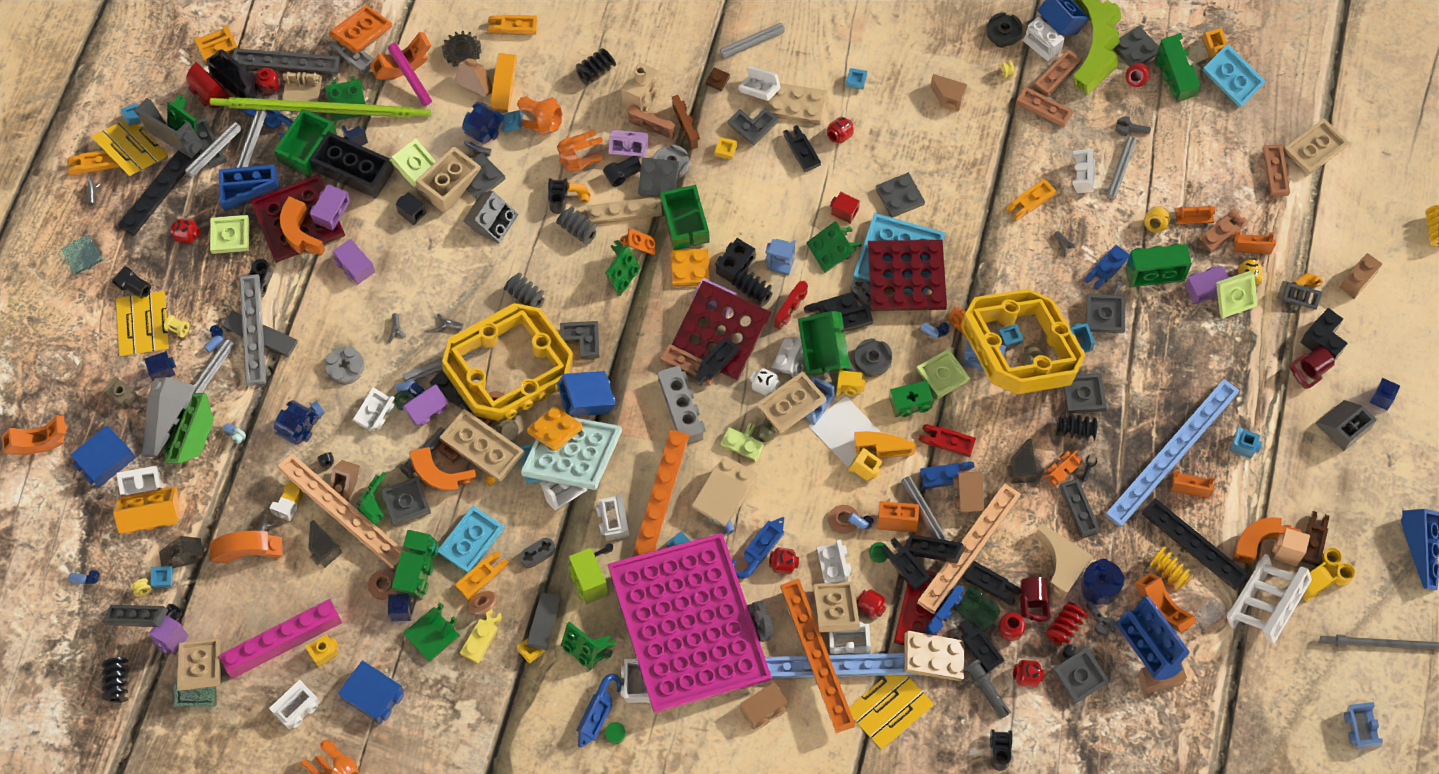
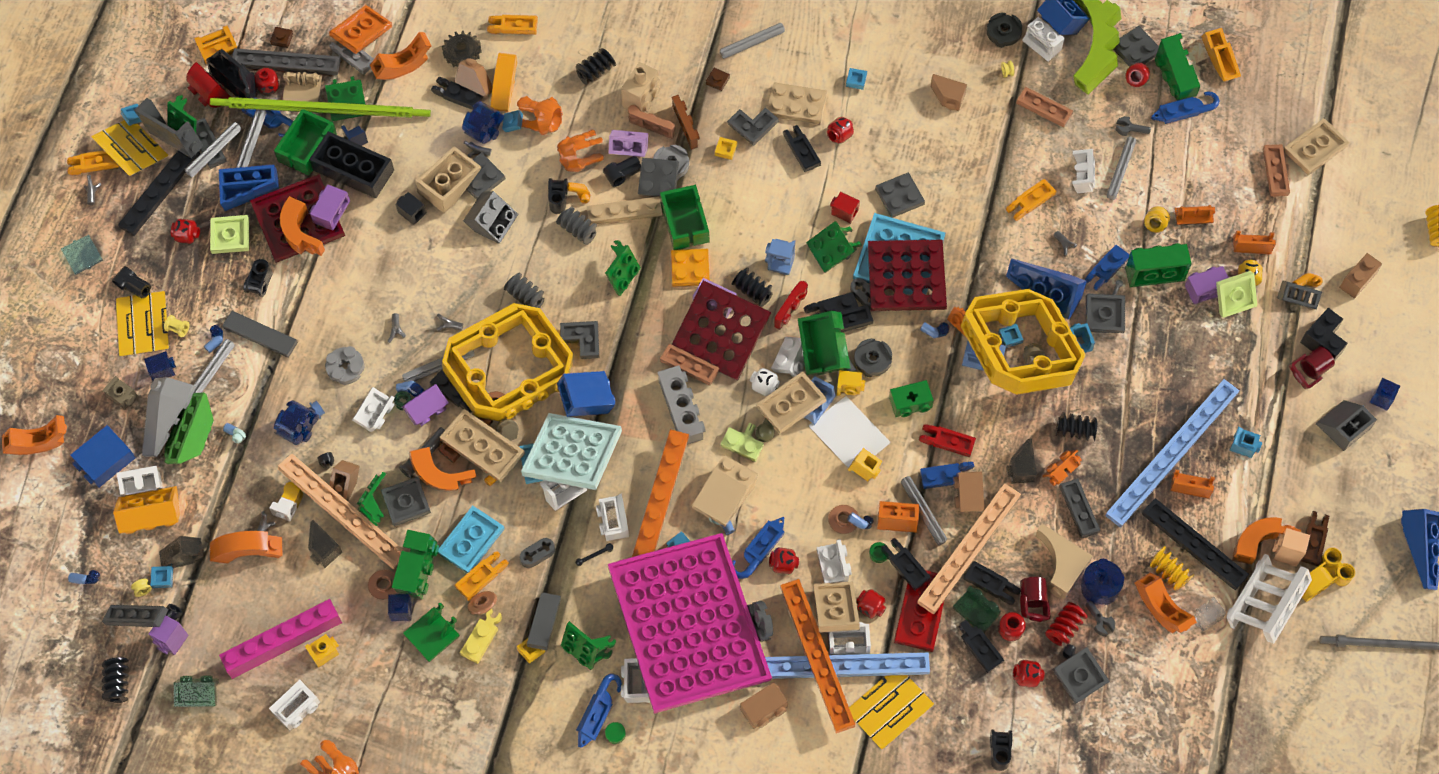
tan plate [177,638,221,691] -> none
light grey tile [239,274,266,386] -> none
medium lavender brick [333,239,375,285] -> none
blue brick [338,660,404,724] -> none
dark pink axle [388,42,432,106] -> none
yellowish green plate [390,139,436,187] -> none
light orange plate [527,406,583,452] -> none
lime brick [567,547,608,604] -> none
orange hinge [620,228,655,255] -> none
black hinge [694,337,741,385] -> none
black brick [715,238,756,283] -> none
white bracket [738,66,781,101] -> none
light orange slope [854,431,916,459] -> none
black plate [904,534,965,564] -> none
tan plate [904,631,964,681] -> none
yellowish green plate [916,349,970,399] -> none
blue hinge [925,585,964,635] -> none
dark grey pin [964,659,1011,719] -> none
nougat plate [1034,49,1082,97] -> none
dark grey plate [1063,373,1107,414] -> none
black hand [1081,454,1098,482] -> none
blue brick [1116,596,1190,680] -> none
medium nougat brick [1137,662,1187,694] -> none
nougat plate [1197,208,1248,254] -> none
medium azure plate [1201,44,1266,108] -> none
medium blue window [1344,702,1383,750] -> none
none -> reddish brown plate [270,27,293,48]
none -> black hinge [431,77,484,111]
none -> blue wedge [1006,258,1087,319]
none -> blue plate [1151,91,1220,124]

